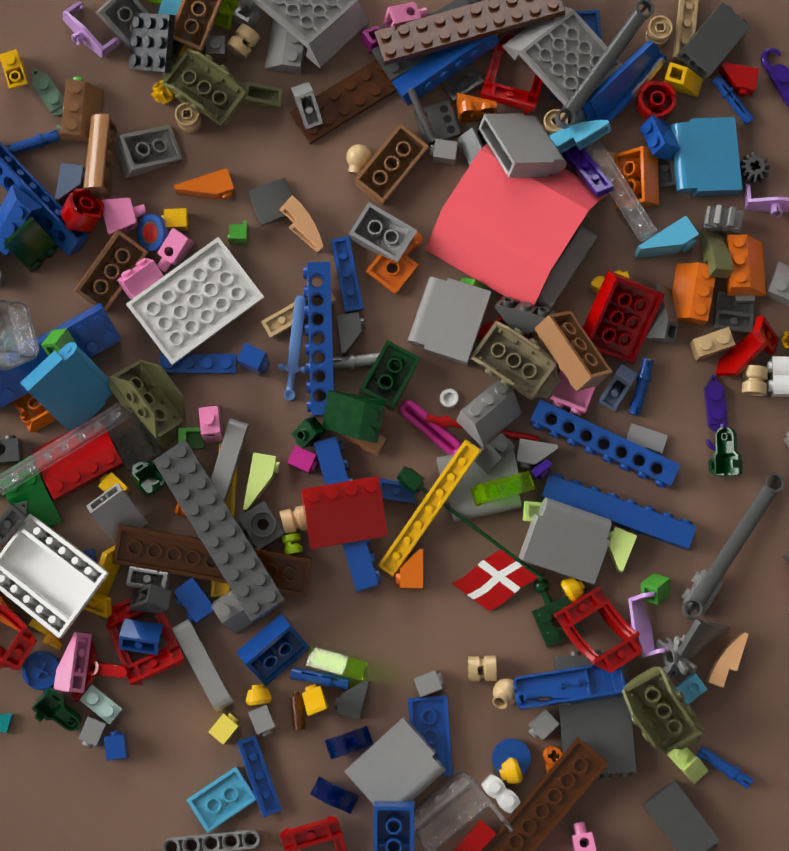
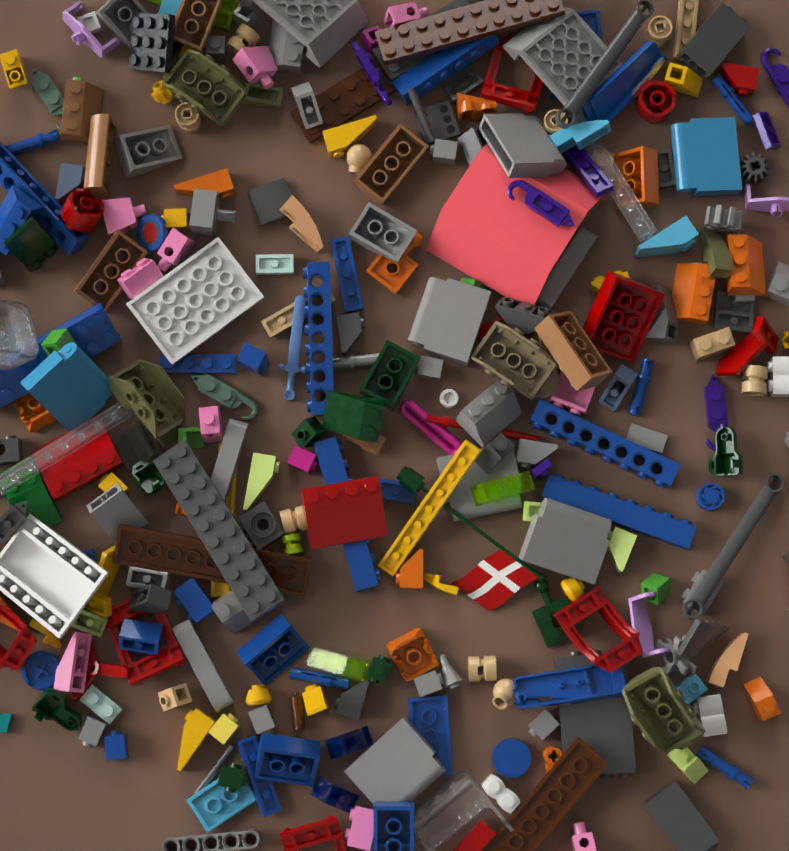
bright green panel [227,221,249,244] -> none
yellow cone [499,757,523,784] -> none
blue brick [640,116,680,161] -> none
none -> yellowish green slope [70,609,108,637]
none -> white tile [77,11,102,34]
none -> tan brick [158,683,192,712]
none -> yellow slope [177,708,217,771]
none -> light grey brick [189,188,236,238]
none -> sand green plate [191,373,258,421]
none -> flat silver bar [194,744,236,794]
none -> dark green brick [217,763,248,793]
none -> bright pink torso [233,46,278,89]
none -> blue slope [254,733,320,787]
none -> light aqua plate [256,254,294,275]
none -> yellow slope [322,115,377,158]
none -> bright pink brick [344,805,374,851]
none -> dark purple plate [352,42,392,106]
none -> dark green brick [366,655,392,685]
none -> orange slope [386,628,440,682]
none -> light grey brick [415,355,444,382]
none -> yellow slope [424,573,459,596]
none -> light grey cone [438,654,463,691]
none -> dark purple plate [507,180,574,228]
none -> white brick [692,694,727,737]
none -> blue wheel [696,483,725,511]
none -> orange slope [742,677,781,721]
none -> dark purple plate [753,112,781,150]

